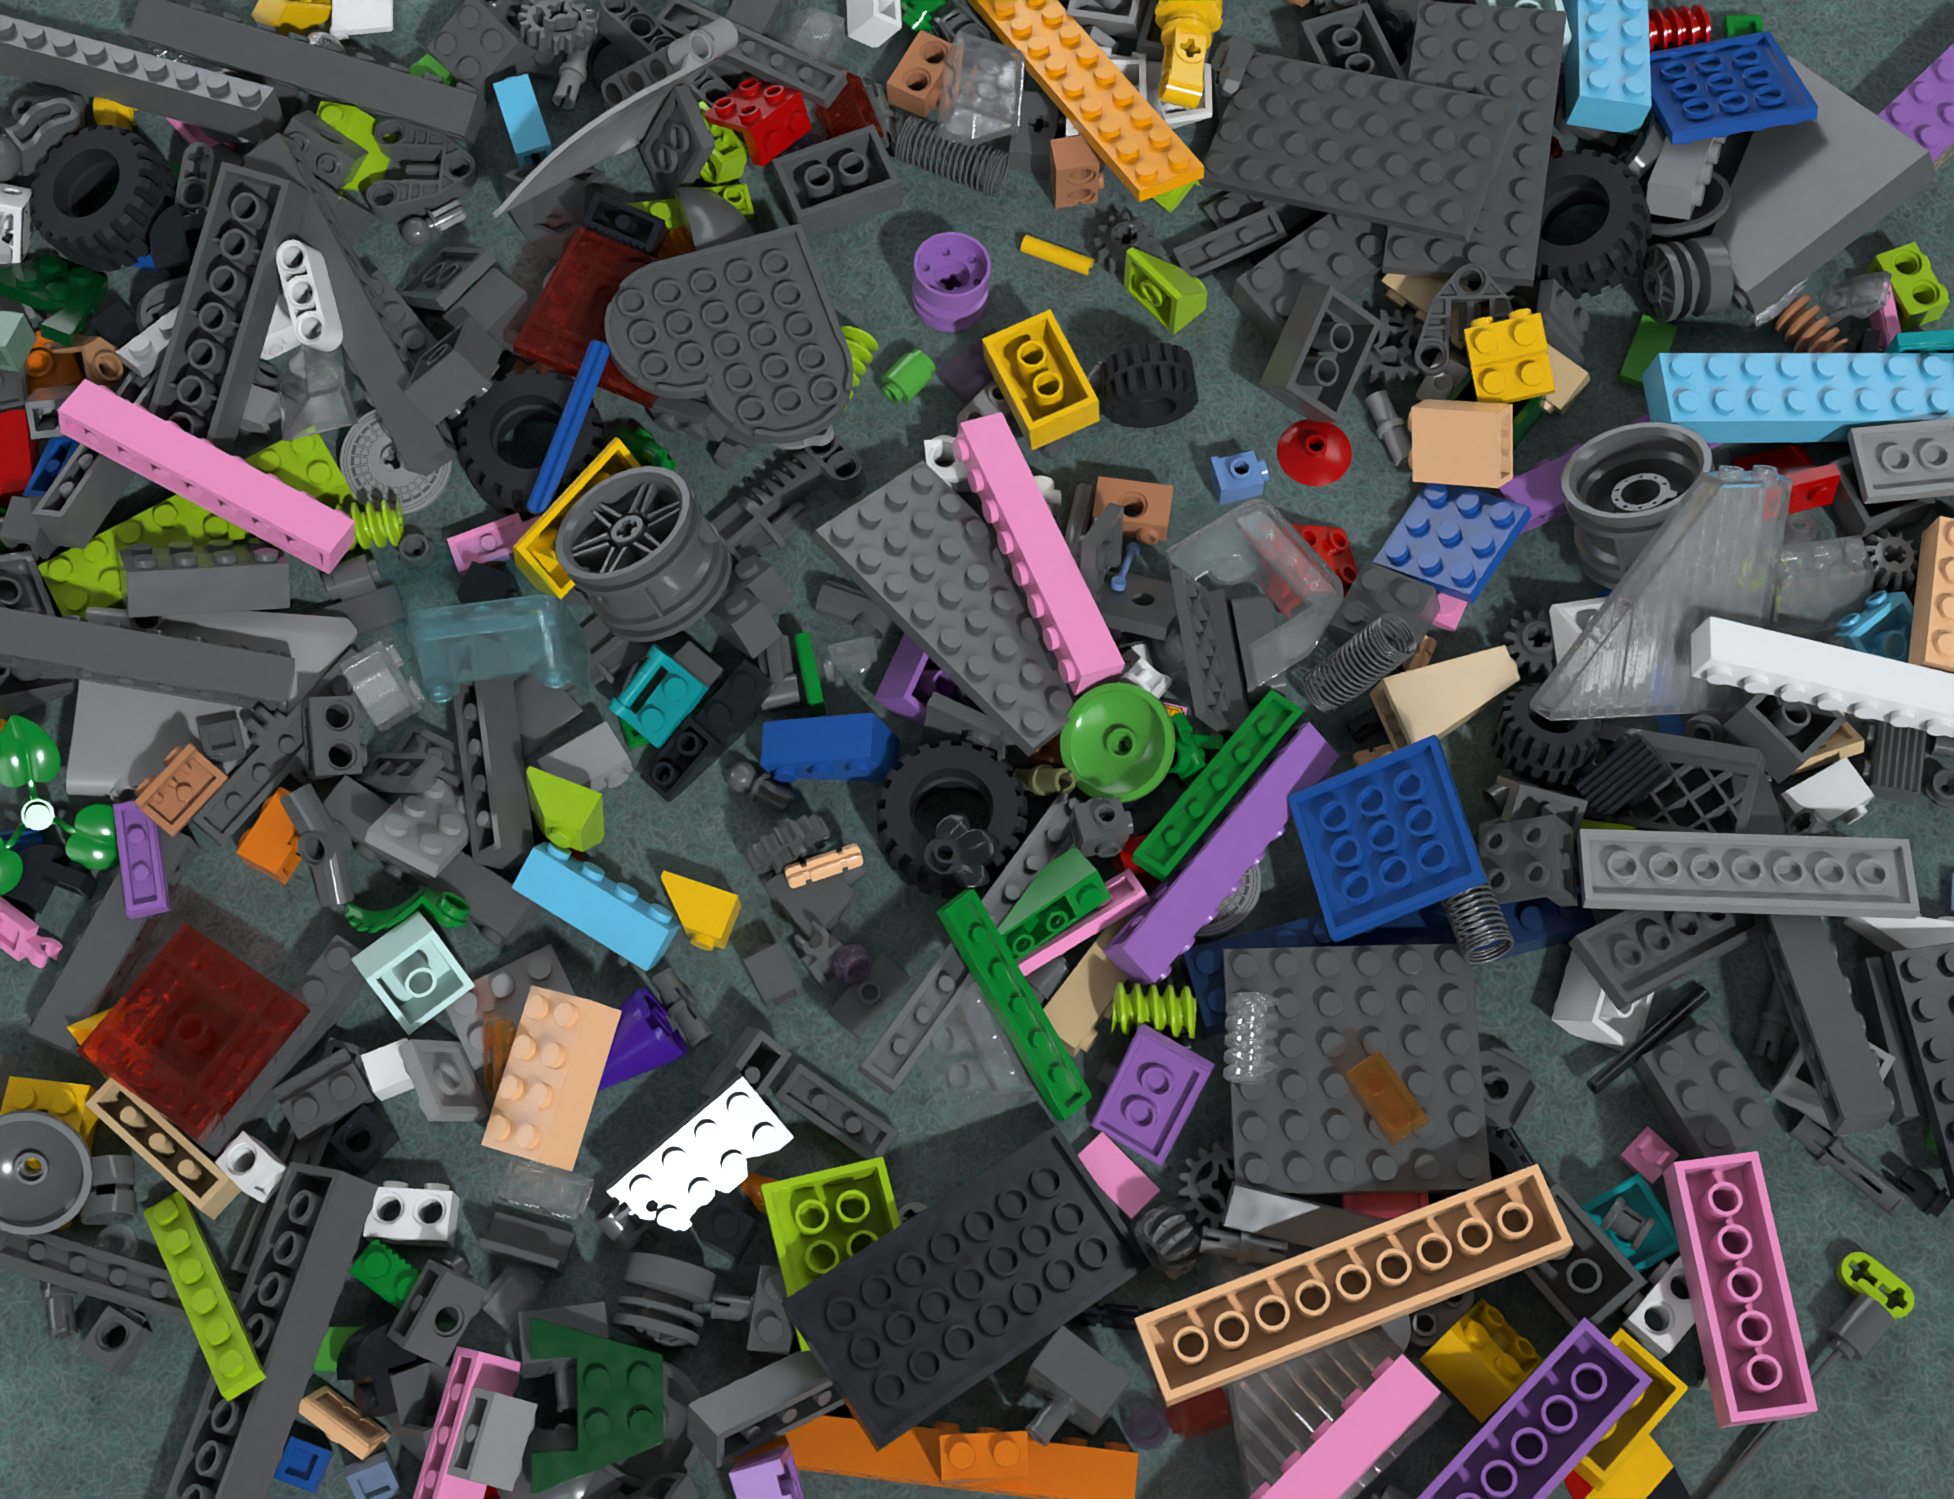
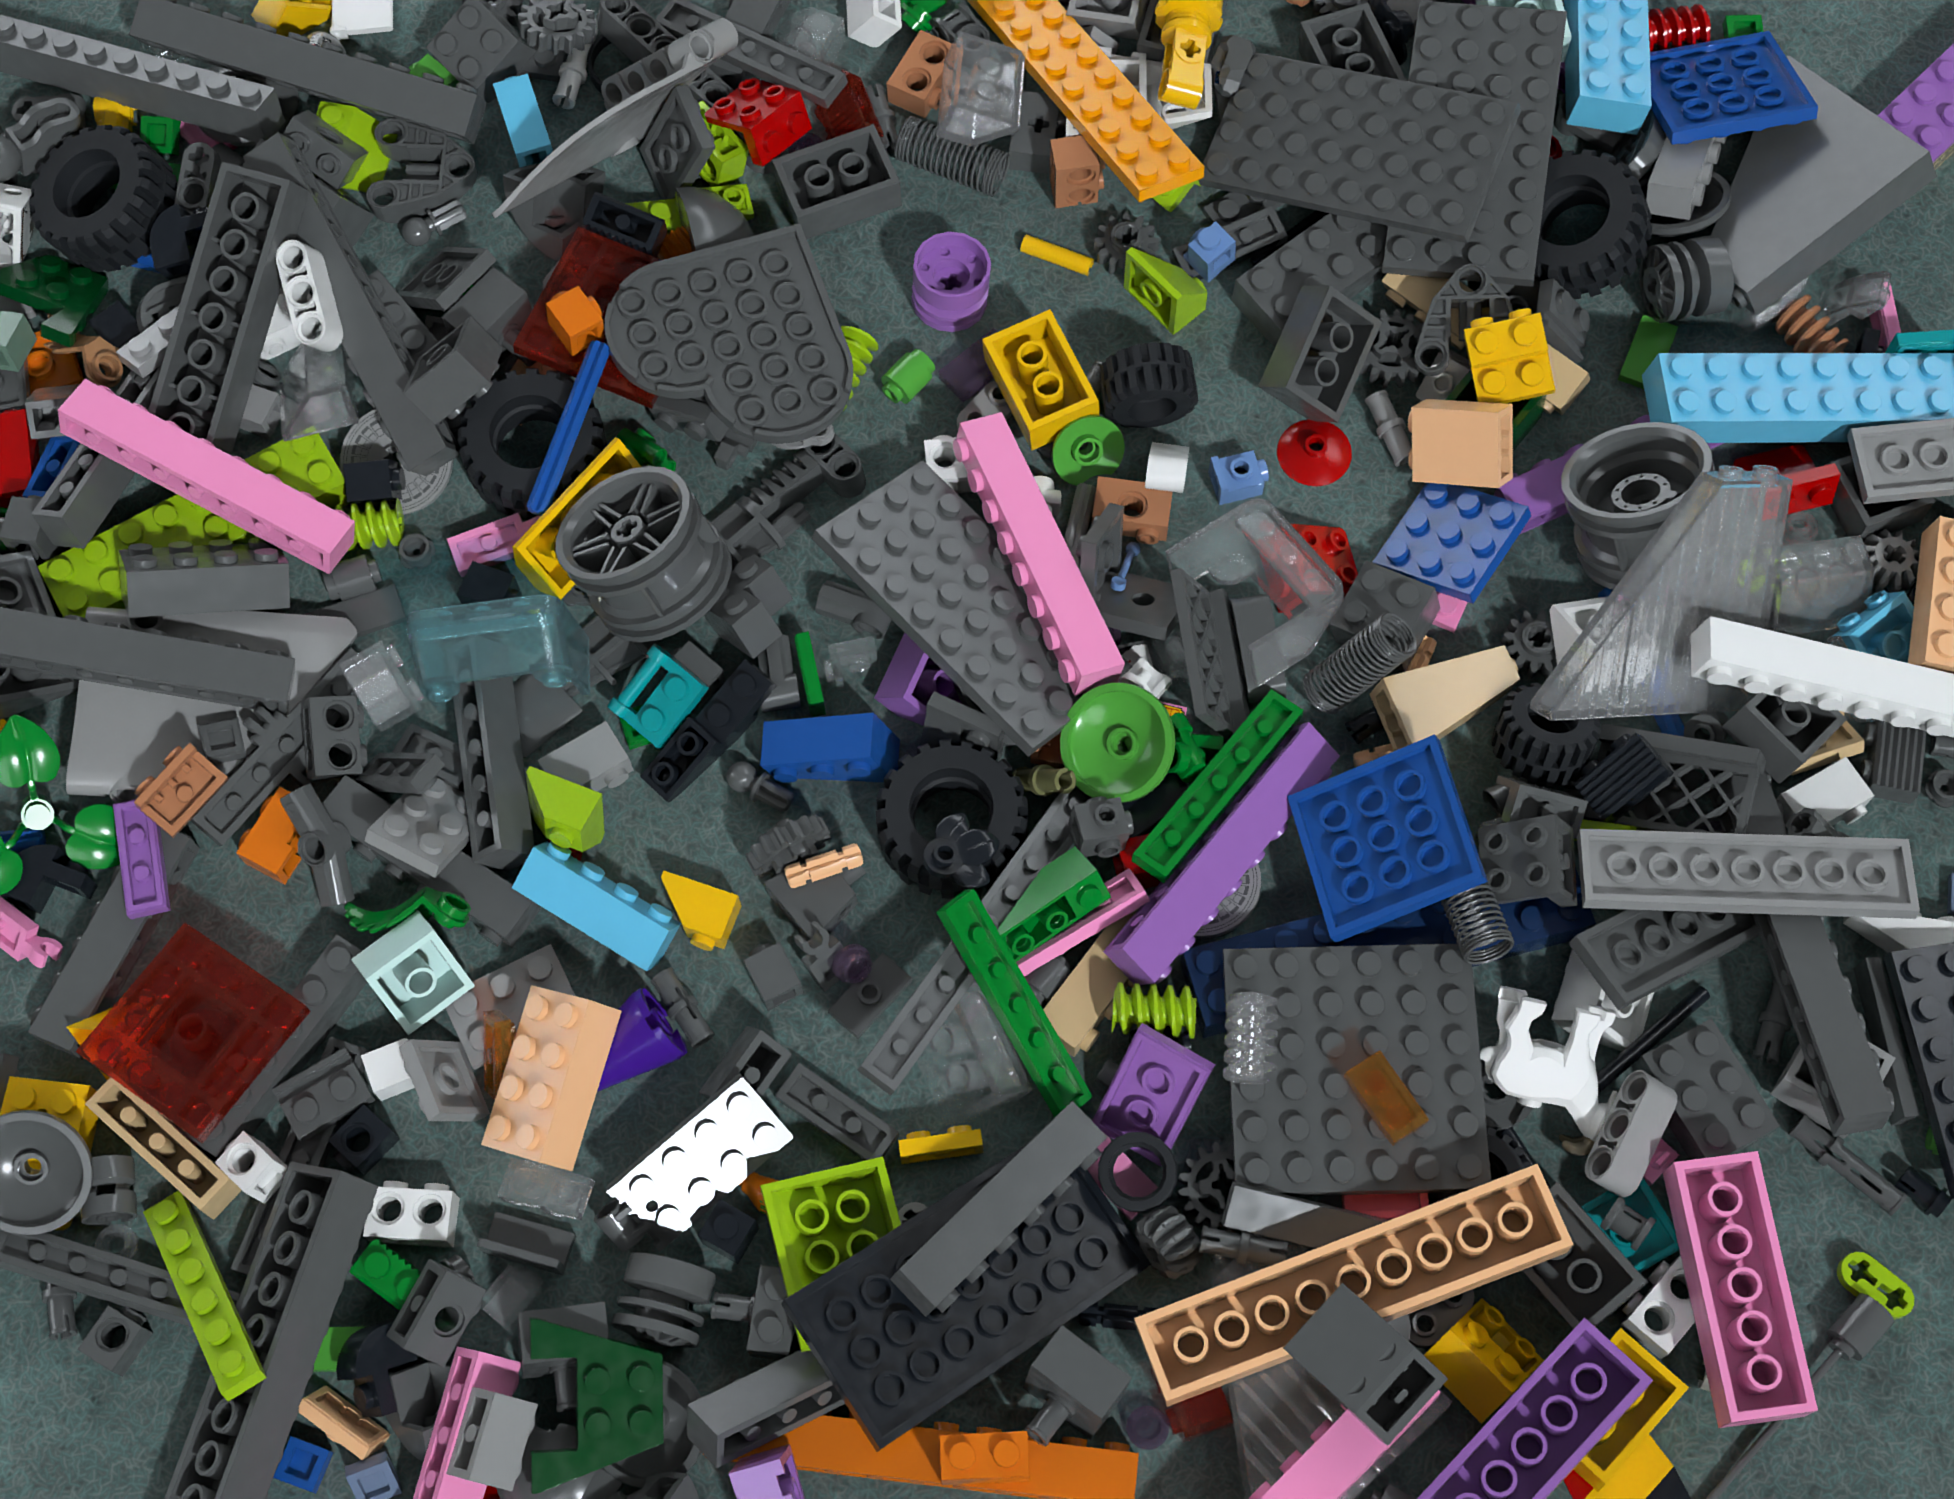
lime brick [1866,242,1950,332] -> none
none -> green plate [140,116,181,156]
none -> black brick [343,459,406,504]
none -> orange brick [546,286,605,356]
none -> dark grey brick [890,1101,1107,1317]
none -> yellow plate [898,1125,983,1164]
none -> bright green dish [1052,415,1125,486]
none -> black tyre [1098,1132,1177,1212]
none -> white beam [1145,442,1190,493]
none -> medium blue brick [1183,221,1236,283]
none -> dark grey slope [1283,1283,1448,1446]
none -> white animal [1480,985,1617,1156]
none -> light grey beam [1584,1070,1677,1197]

